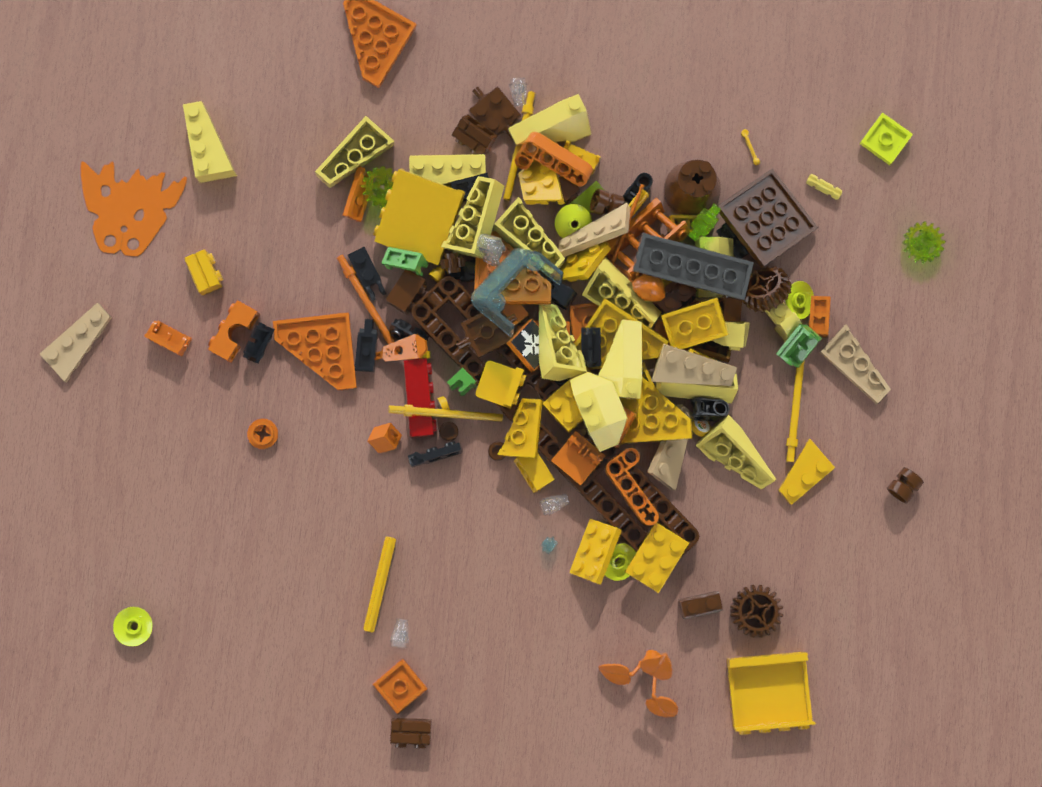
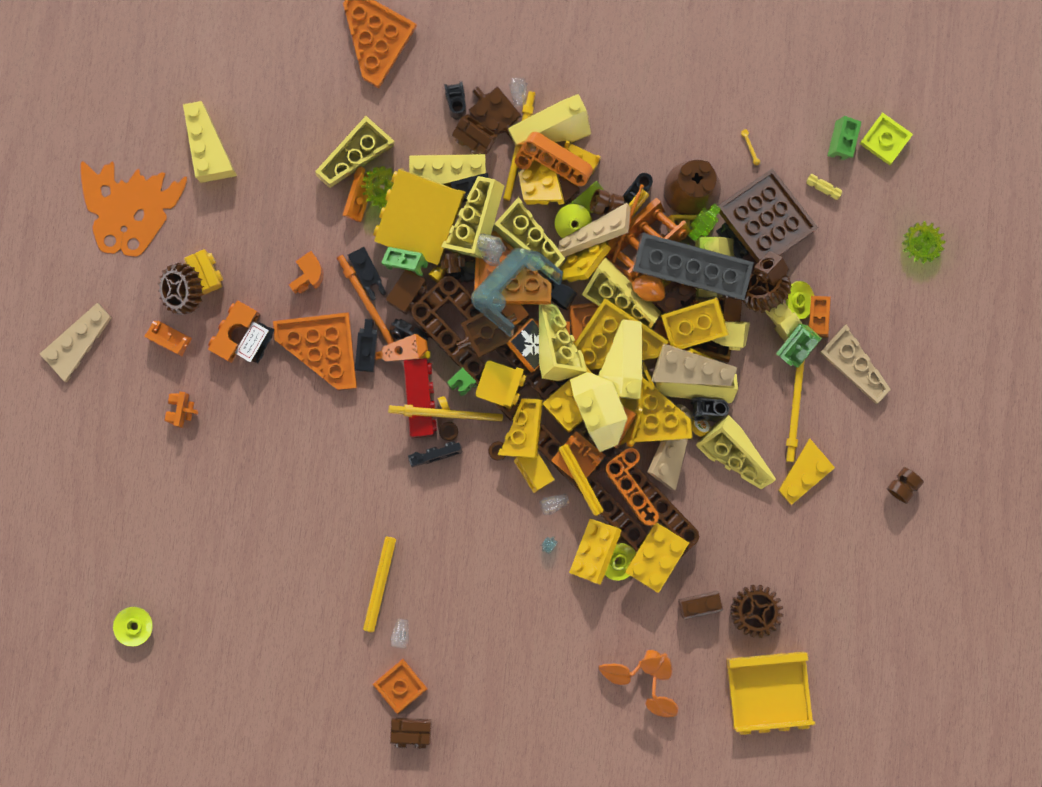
orange gear [247,418,278,449] -> none
orange panel [367,422,402,453] -> none
black hinge [581,327,601,367] -> none
none -> reddish brown gear [157,263,204,315]
none -> orange hips [164,391,198,428]
none -> white sticker [235,322,269,362]
none -> orange brick [288,251,323,294]
none -> black piece [444,81,467,120]
none -> yellow axle [559,444,603,516]
none -> yellow hinge [626,407,643,447]
none -> reddish brown brick [754,251,789,286]
none -> bright green hinge [827,116,861,160]

